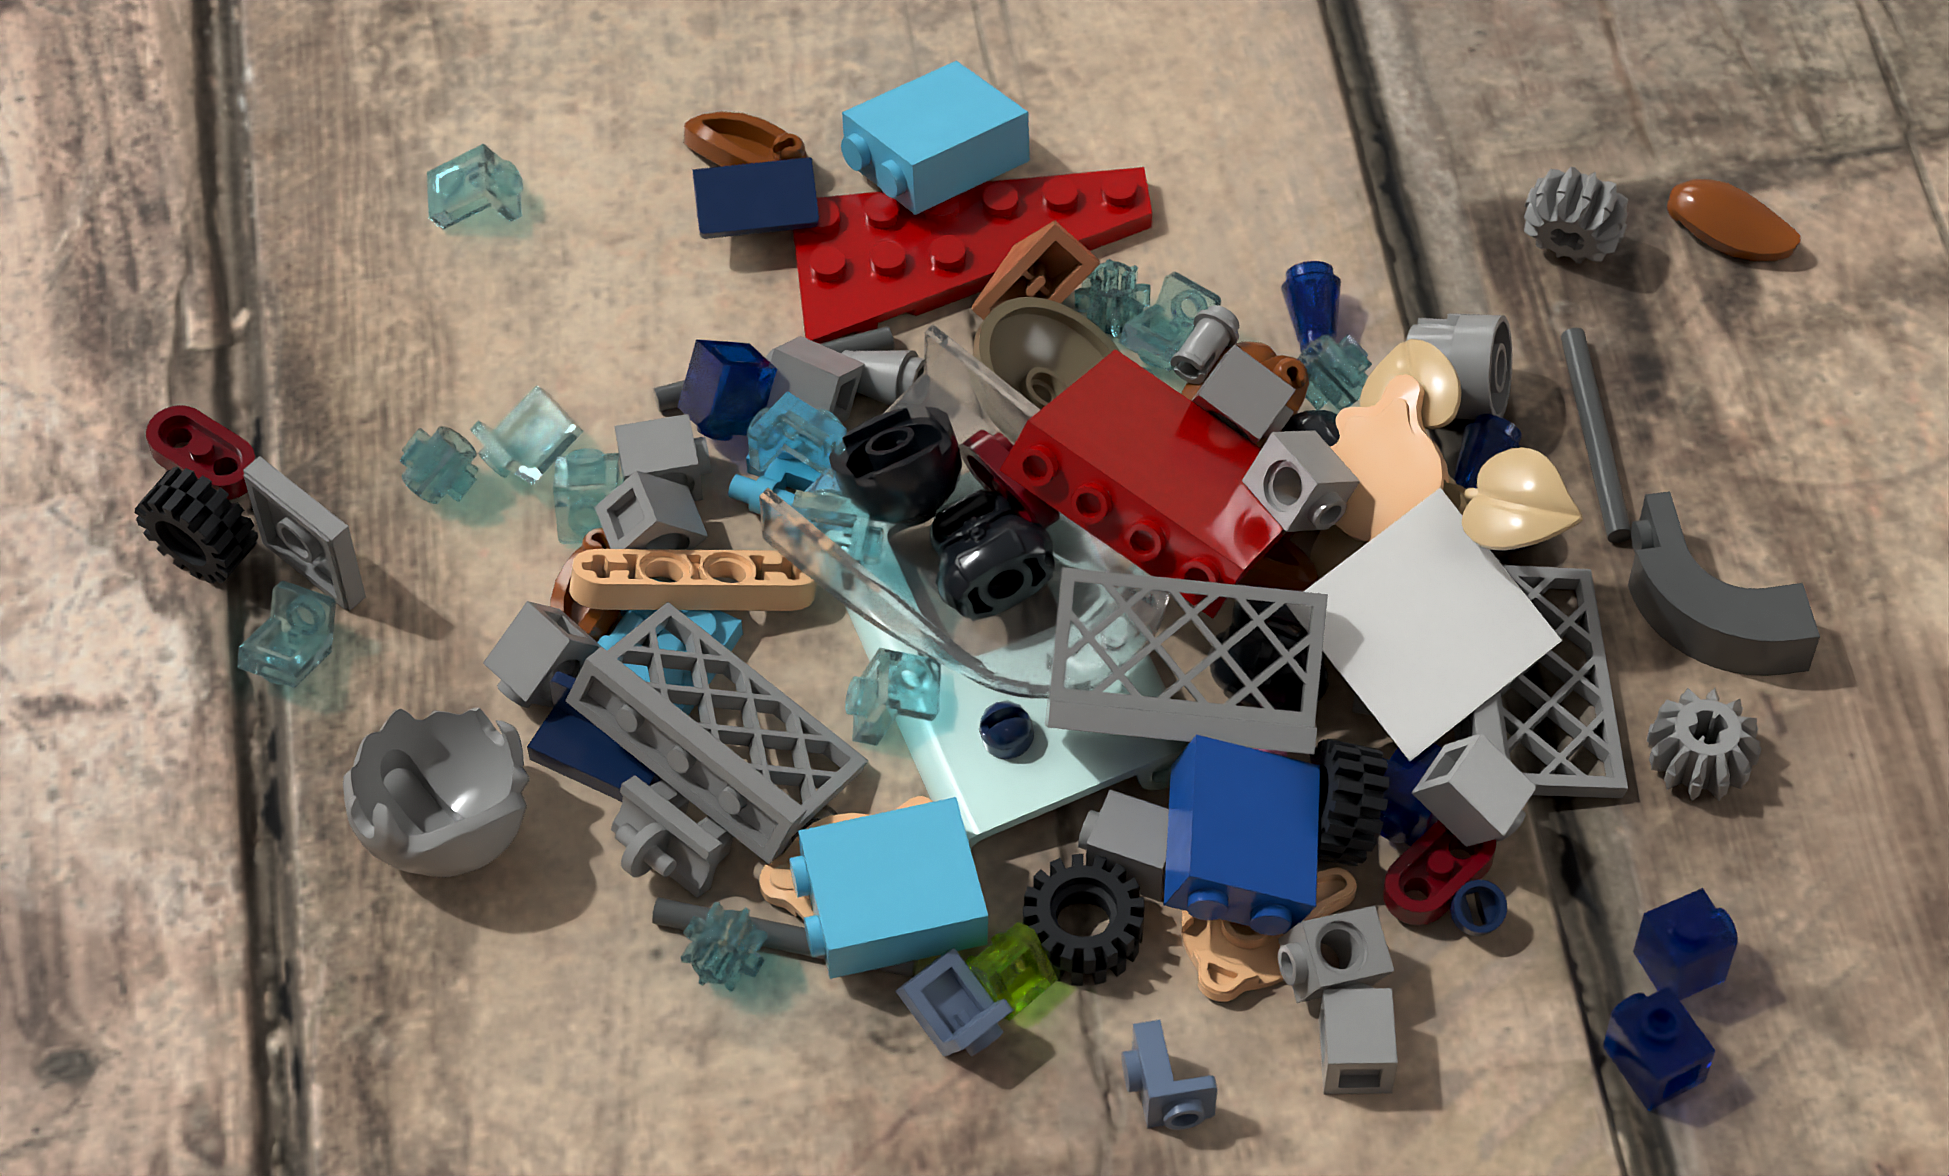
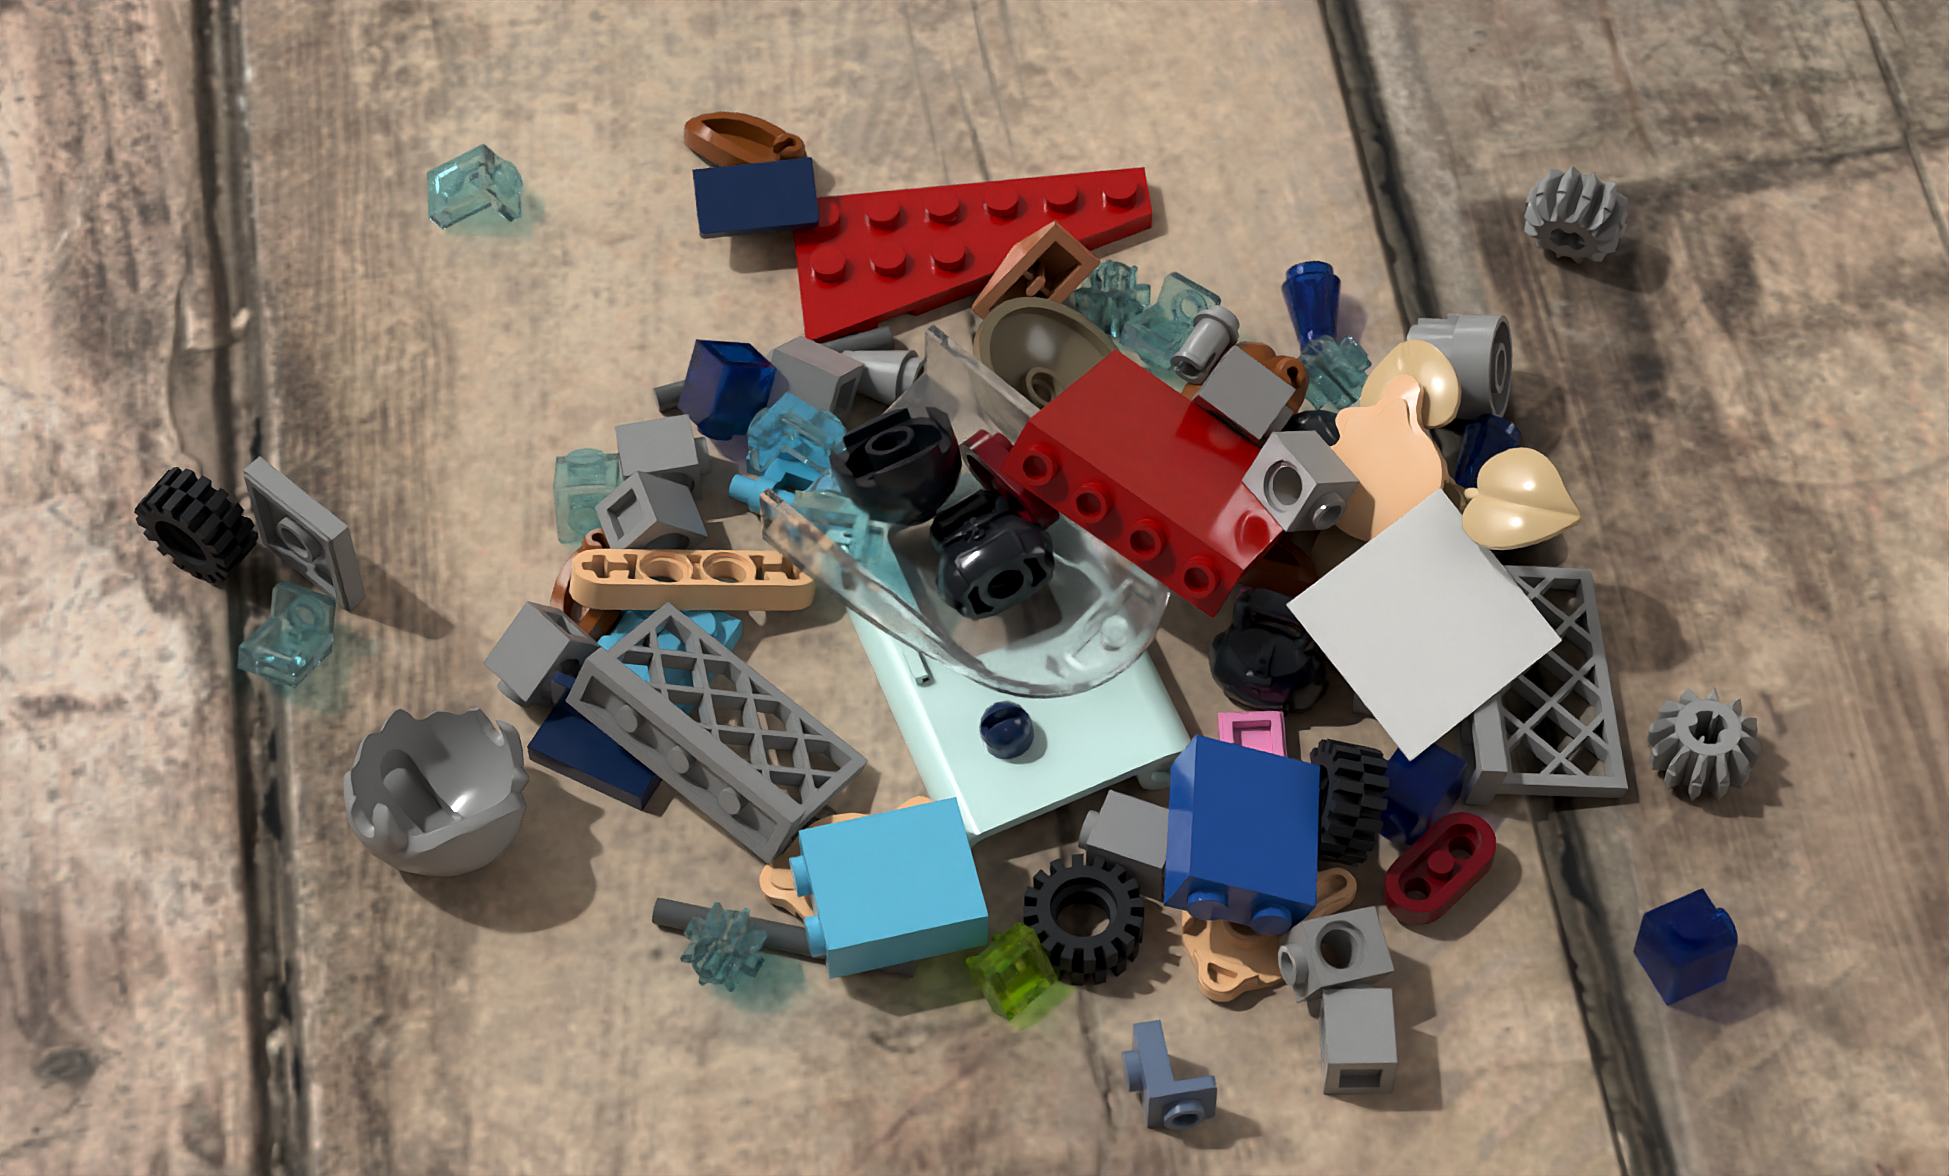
dark red plate [146,405,256,500] -> none
clear light blue gear [399,426,479,504] -> none
clear light blue bracket [470,385,584,485] -> none
light grey hips [611,775,734,898] -> none
medium azure brick [841,60,1030,215] -> none
clear light blue bracket [845,647,941,746] -> none
sand blue bracket [895,948,1013,1057] -> none
light grey fence [1045,567,1328,754] -> none
light grey brick [1412,733,1537,847] -> none
dark blue hinge [1450,880,1507,936] -> none
dark grey bar [1561,328,1631,543] -> none
clear blue brick [1603,986,1716,1111] -> none
dark grey arch [1628,491,1820,676] -> none
dark orange arm [1667,179,1801,261] -> none

